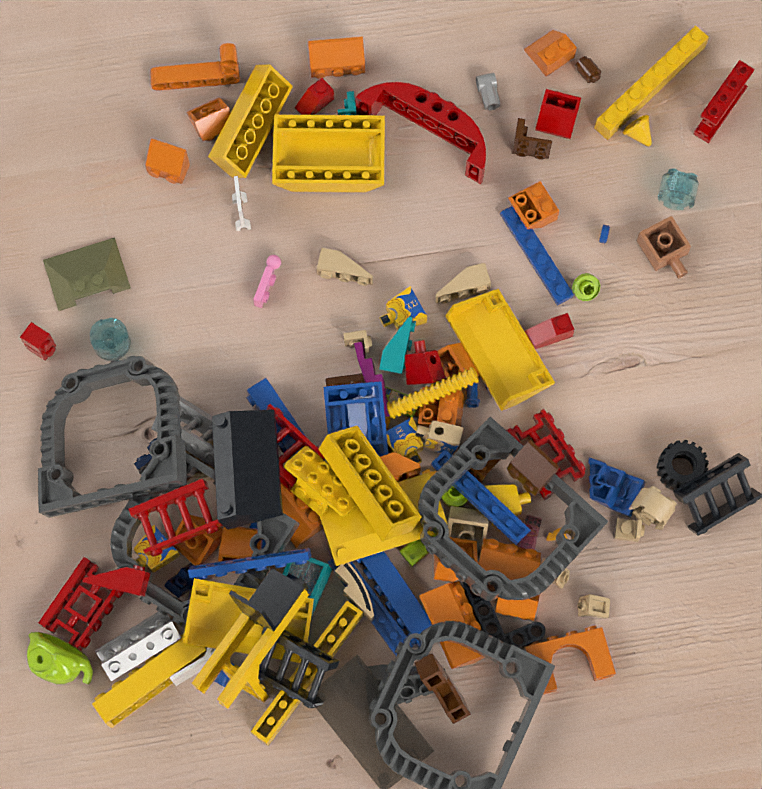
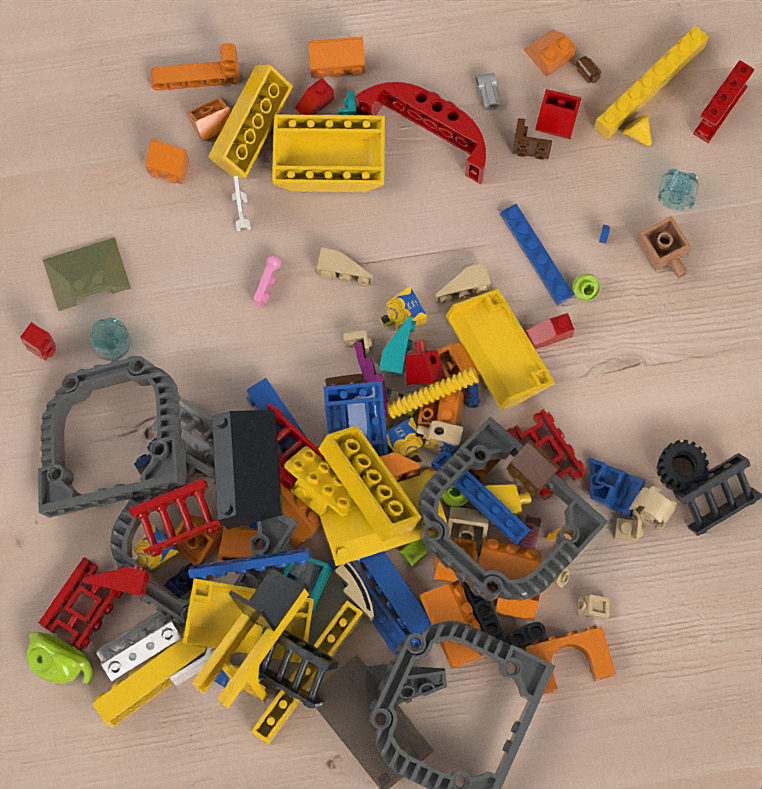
reddish brown arch [414,653,471,724] -> none
orange slope [508,181,559,229] -> none

